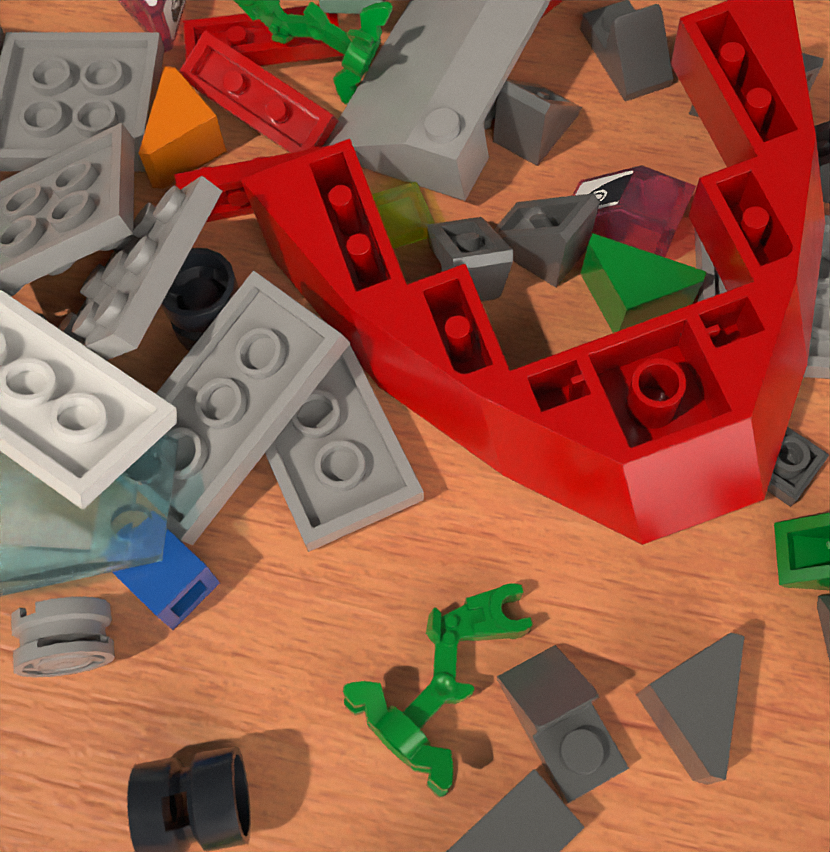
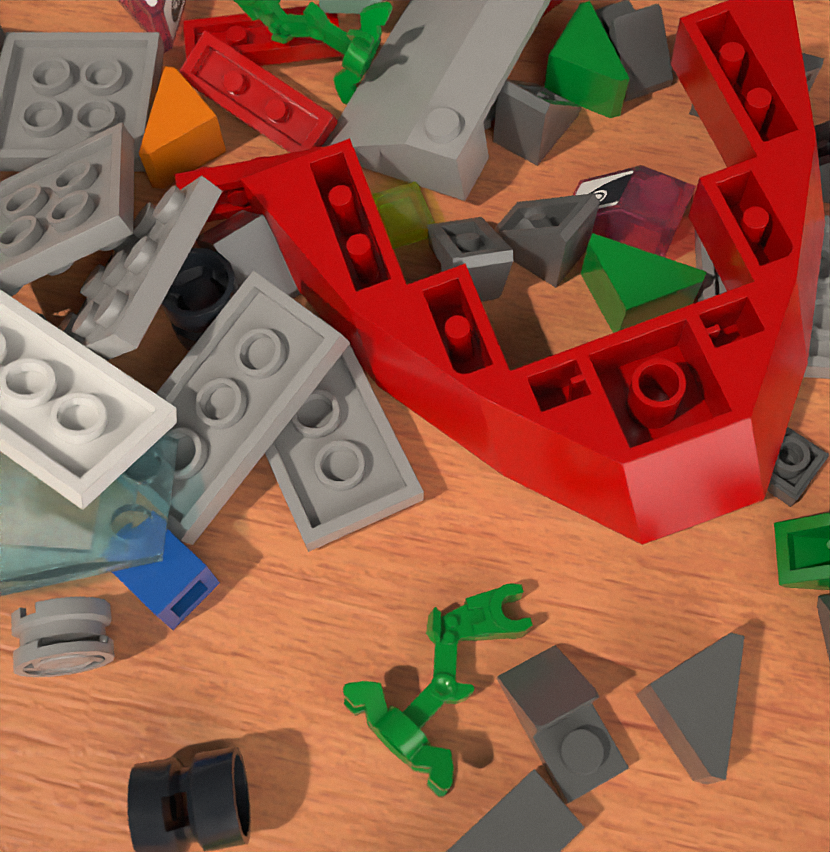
none -> dark grey slope [196,210,301,299]
none -> green slope [544,1,630,118]

